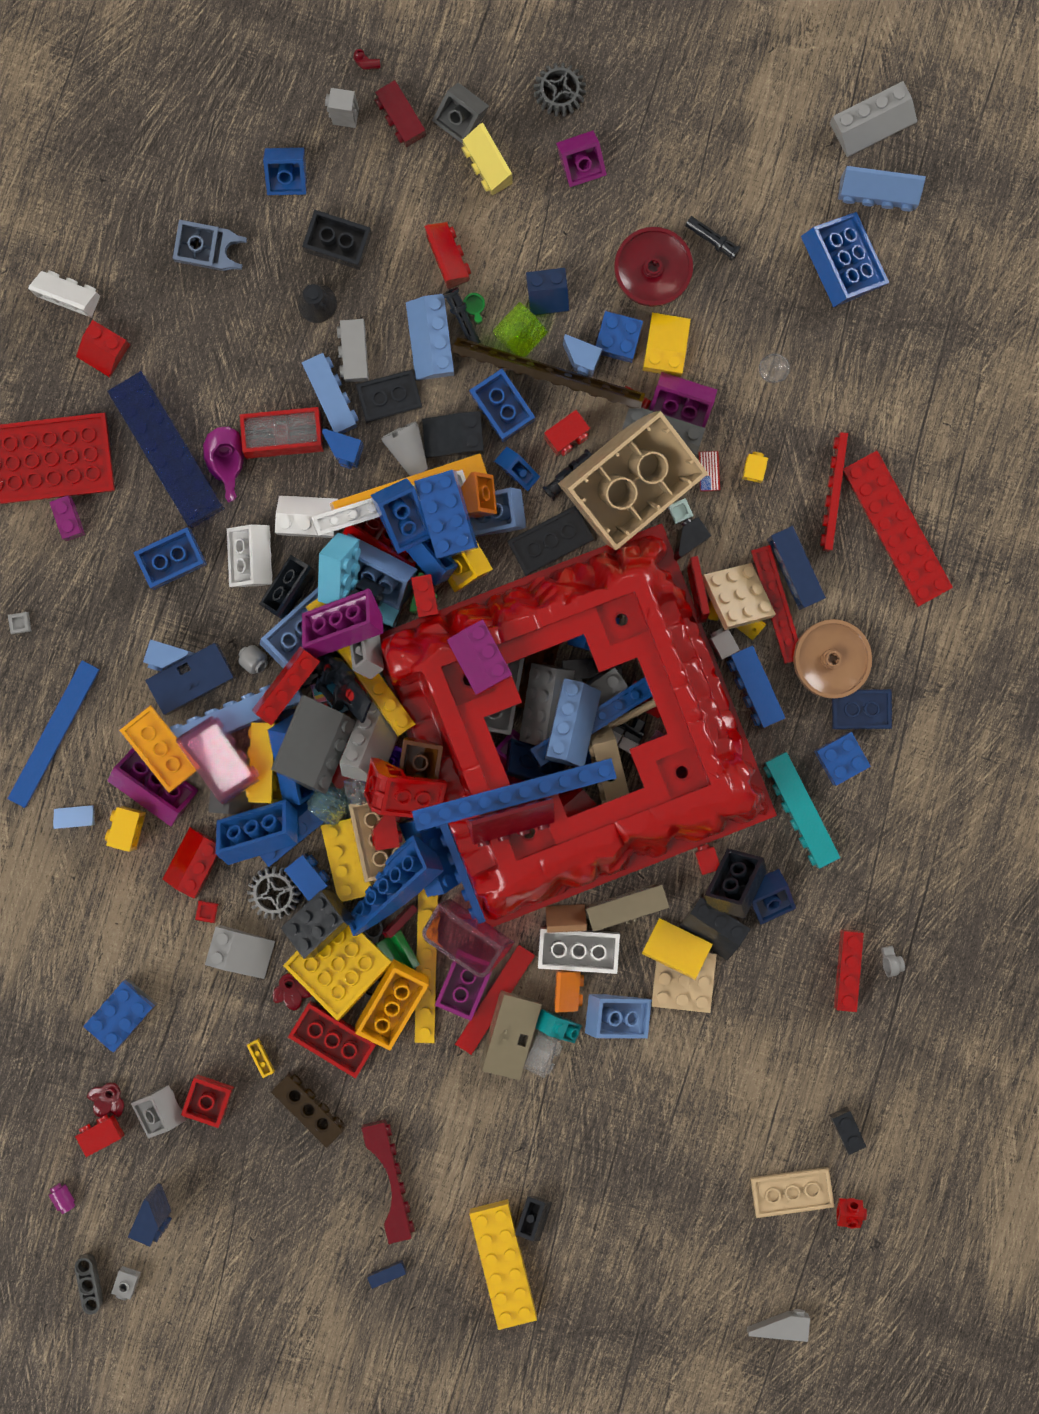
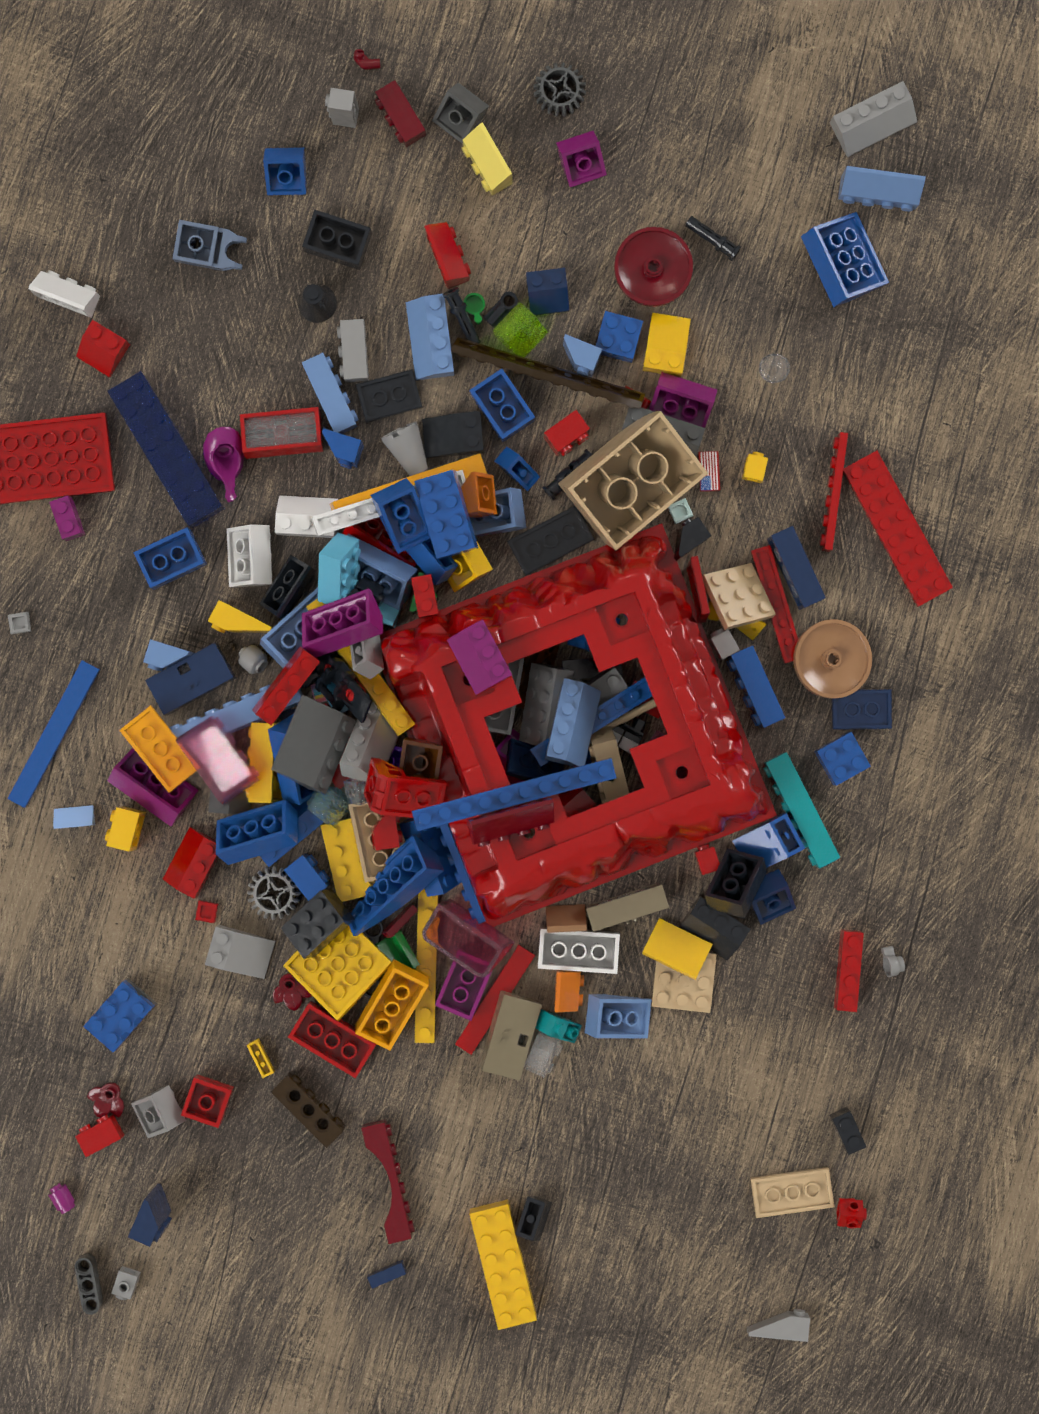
none -> yellow slope [208,600,273,633]
none -> black piece [483,291,518,329]
none -> blue slope [732,813,805,868]

